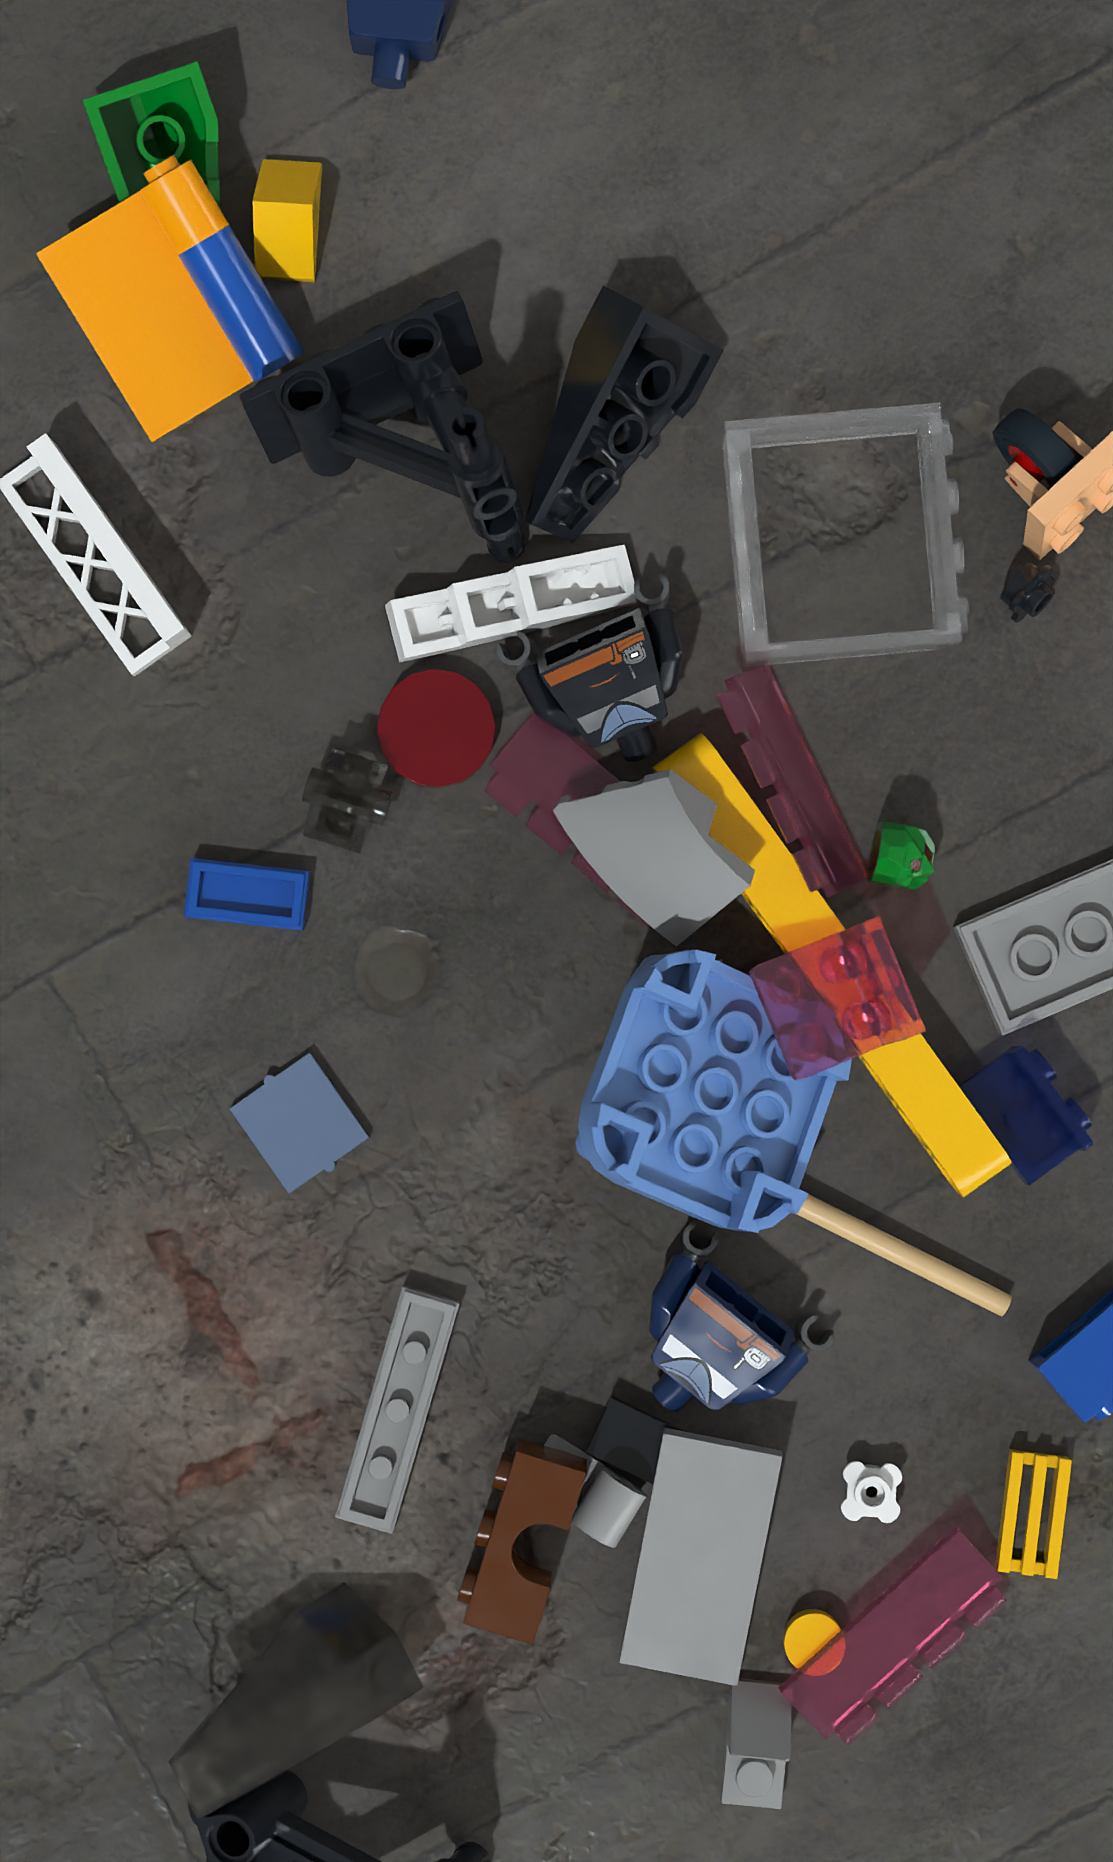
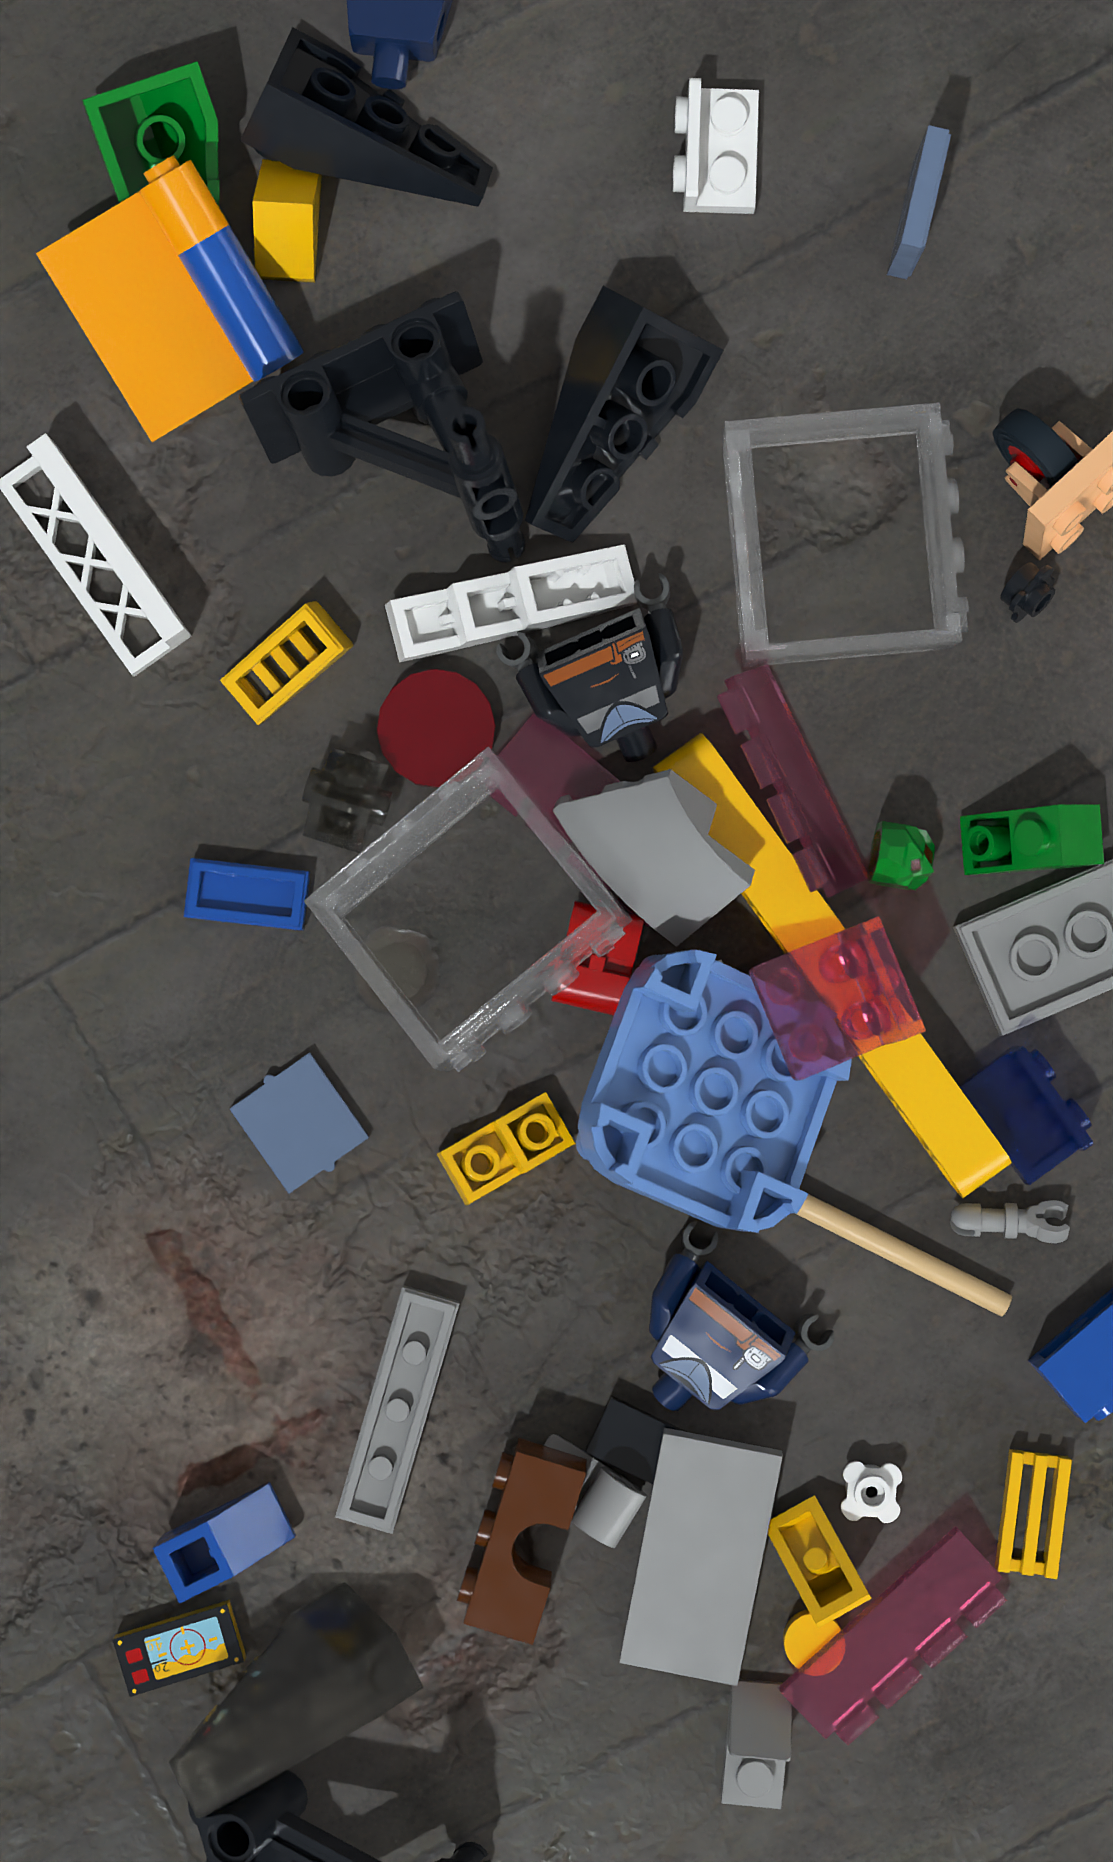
none -> tile [112,1600,247,1697]
none -> blue slope [153,1482,296,1603]
none -> yellow slope [220,601,353,725]
none -> black wedge [240,27,493,207]
none -> clear window [304,747,633,1072]
none -> yellow slope [437,1092,576,1205]
none -> red piece [551,901,644,1016]
none -> white bracket [673,78,759,214]
none -> yellow slope [767,1495,872,1628]
none -> sand blue tile [887,125,951,279]
none -> light grey piece [950,1200,1070,1243]
none -> green slope [960,804,1104,875]

